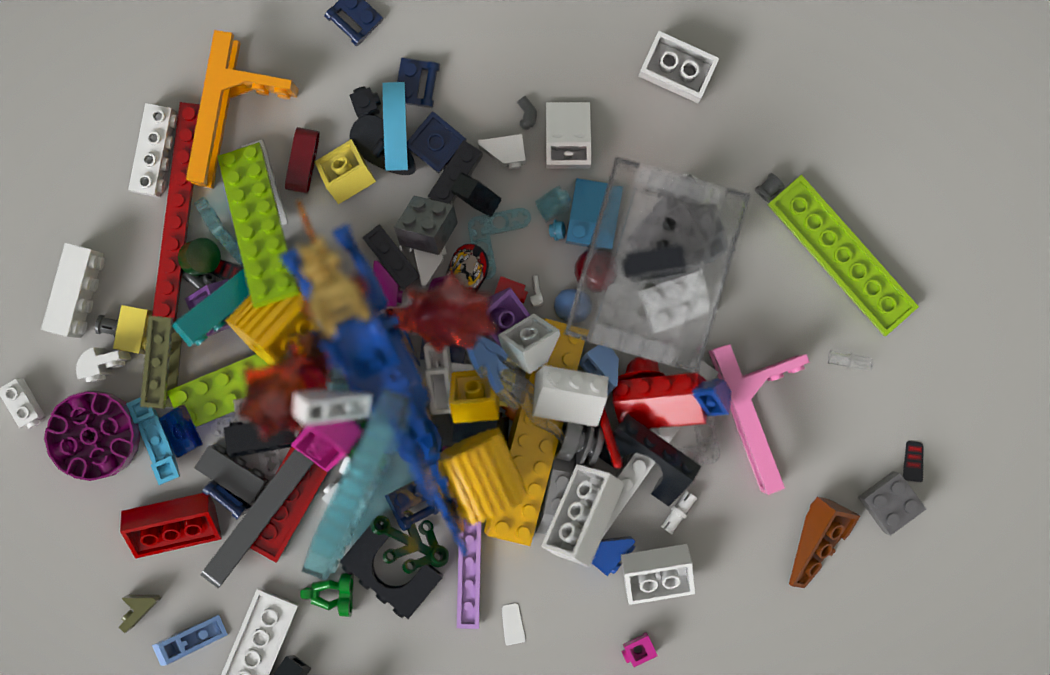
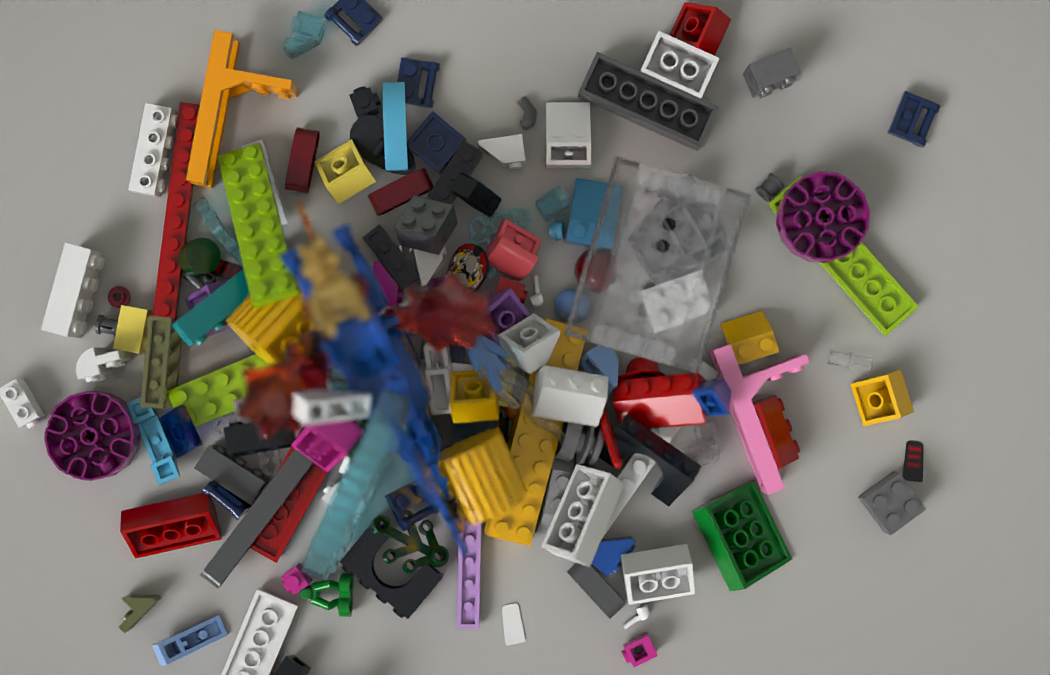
black arch [622,245,686,283] -> none
white pin [660,491,697,535] -> none
dark orange wedge [789,497,860,588] -> none
none -> dark red plate [108,286,131,308]
none -> dark pink brick [281,563,312,595]
none -> clear light blue slope [284,11,327,59]
none -> dark red beam [368,168,434,216]
none -> coral brick [486,219,541,281]
none -> dark grey beam [567,563,627,619]
none -> dark grey brick [578,52,719,151]
none -> white hand [623,604,650,629]
none -> red slope [669,2,731,56]
none -> green slope [692,480,792,591]
none -> yellow slope [720,311,779,365]
none -> flat silver brick [743,47,801,98]
none -> red slope [752,395,800,469]
none -> magenta brick [776,171,870,263]
none -> yellow slope [850,369,914,426]
none -> dark blue plate [887,91,941,148]

